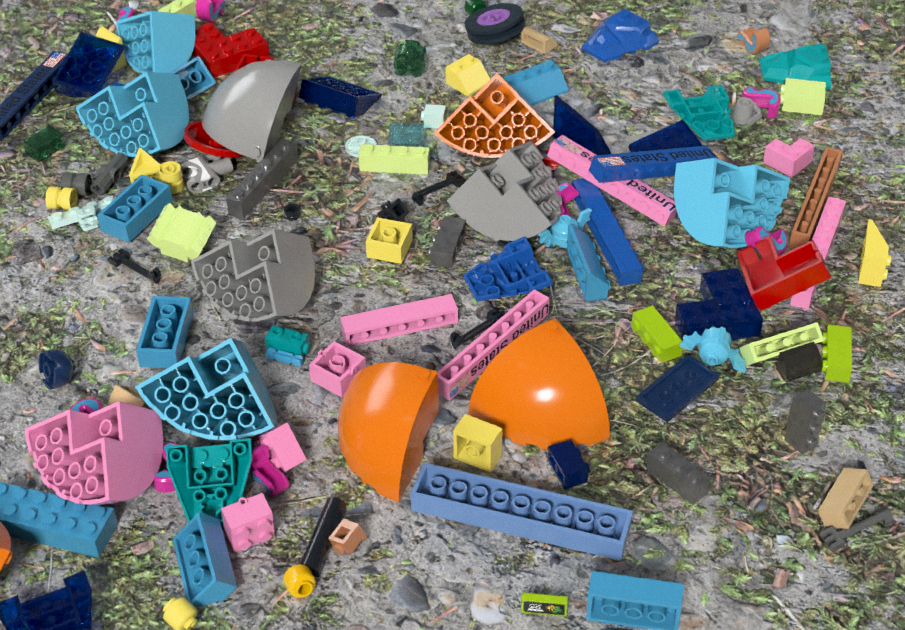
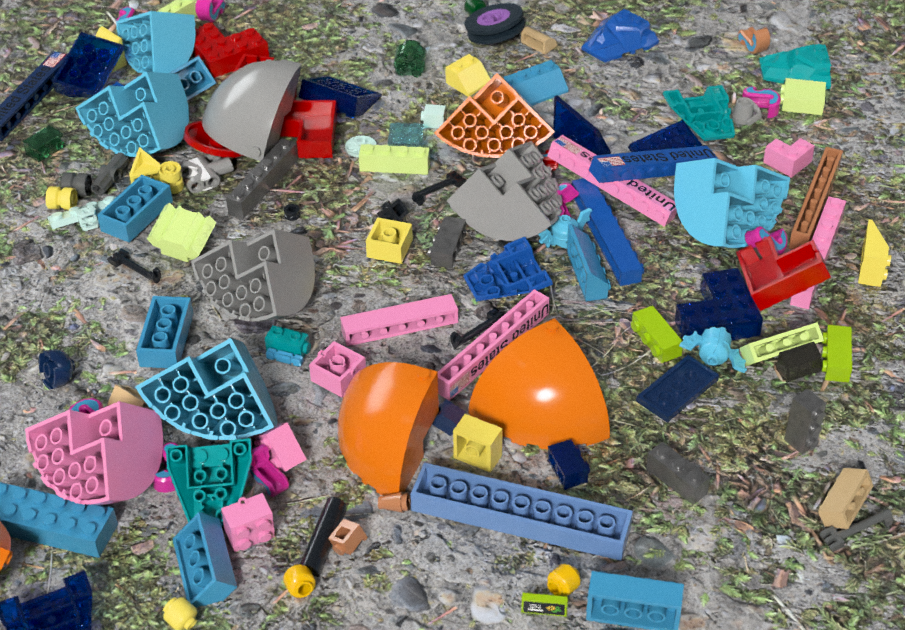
none -> red piece [280,100,337,158]
none -> nougat cone [378,492,411,513]
none -> dark blue brick [432,399,466,436]
none -> yellow head [547,564,581,596]

